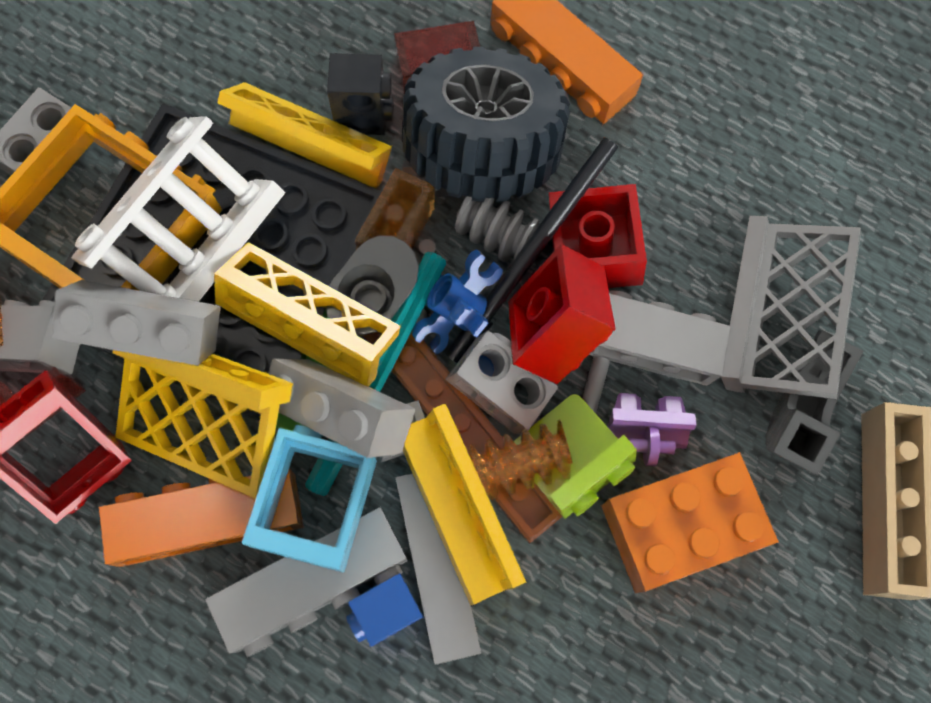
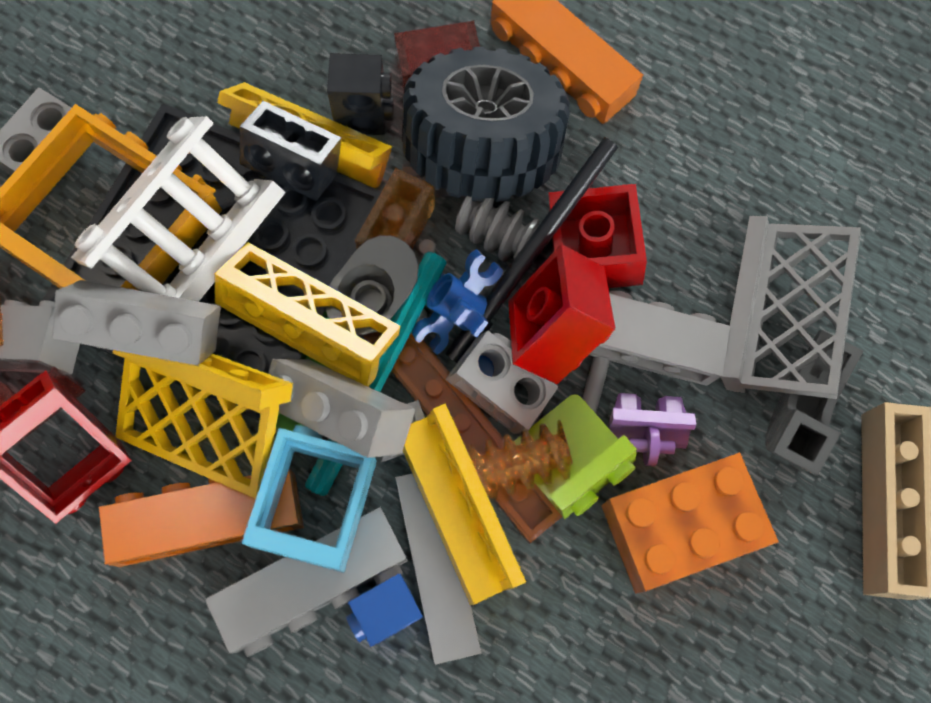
none -> black brick [239,101,342,201]

